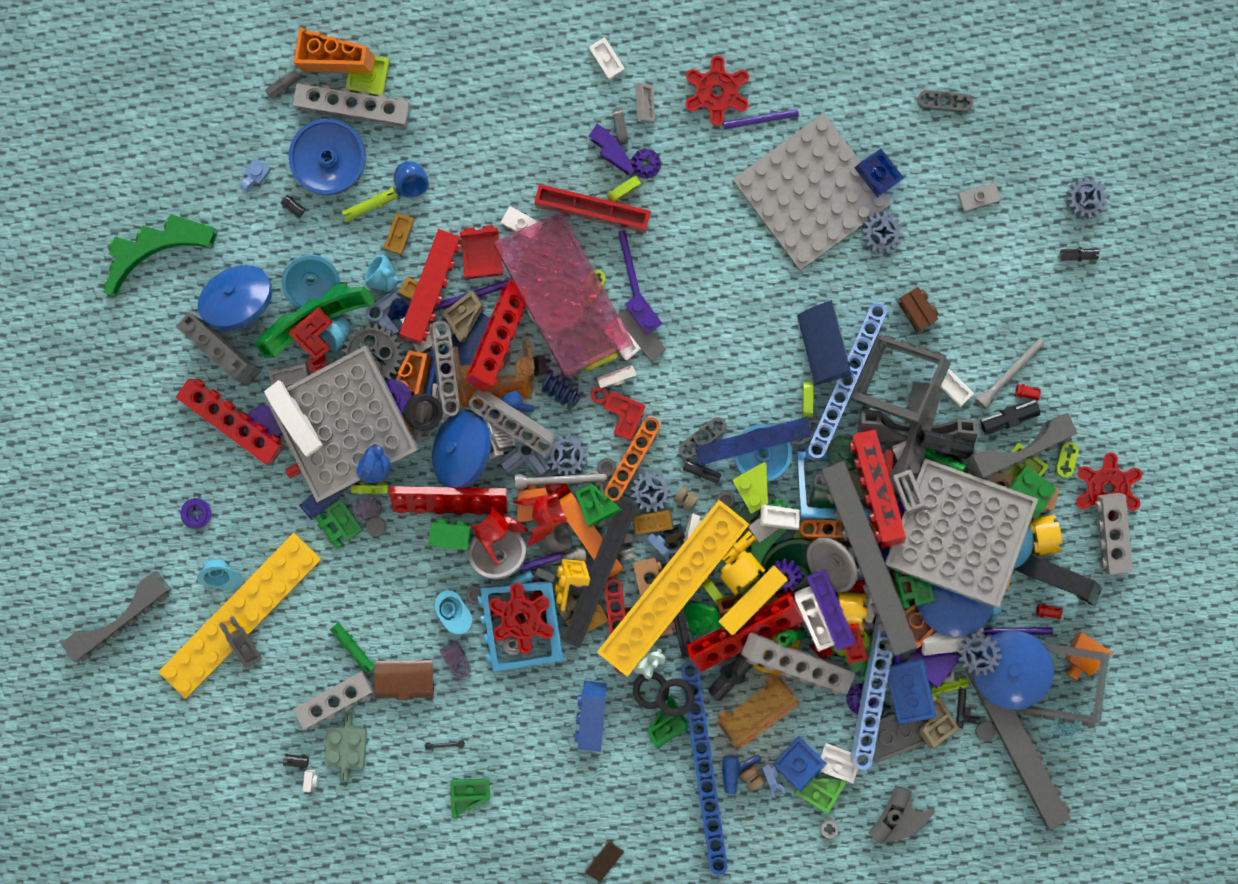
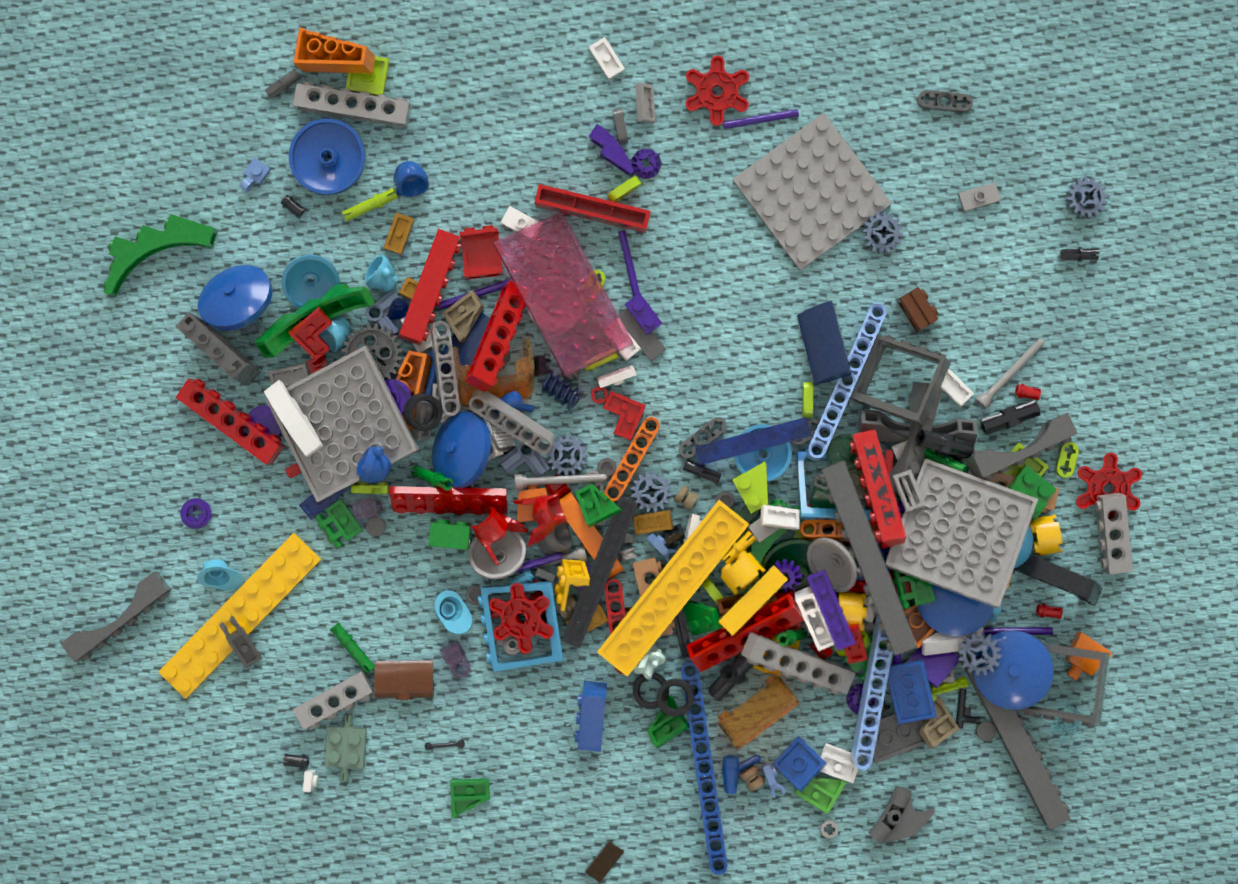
clear blue plate [854,149,904,198] -> none
none -> green pin [411,465,453,490]

